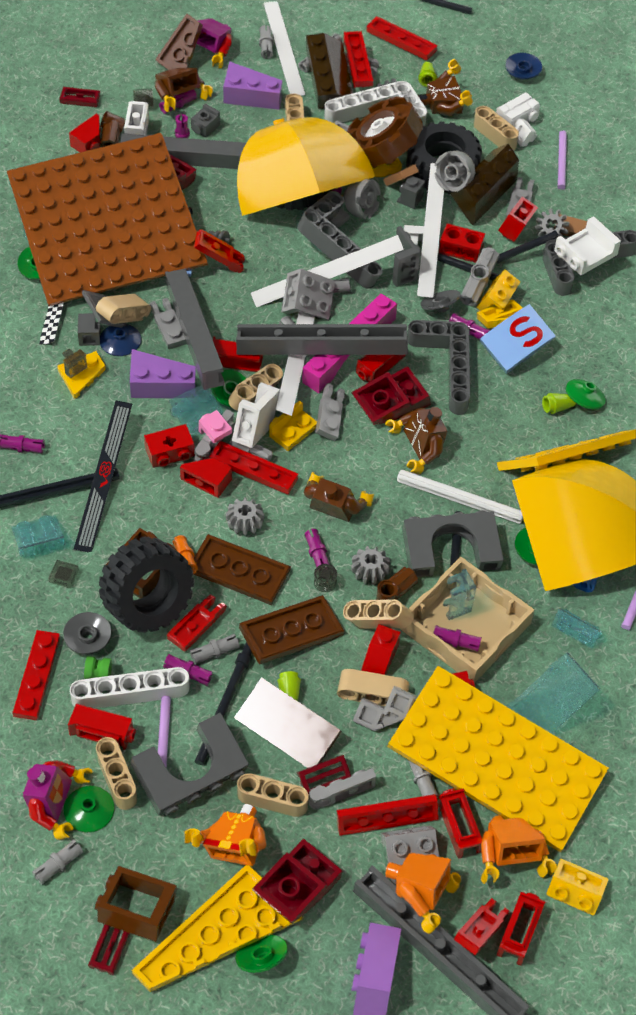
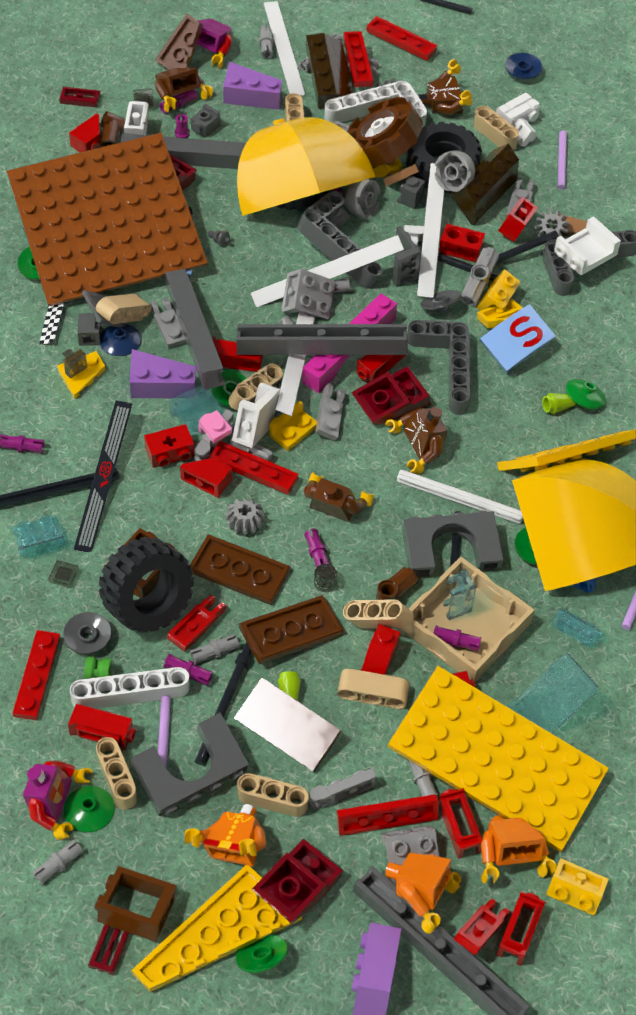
orange pin [172,535,198,574] -> none
red hinge [194,229,245,273] -> none
dark red tile [297,755,352,795] -> none
light grey gear [351,545,390,585] -> none
light grey tile [353,686,417,731] -> none
lime cone [418,62,437,87] -> none
magenta pin [449,313,491,340] -> none

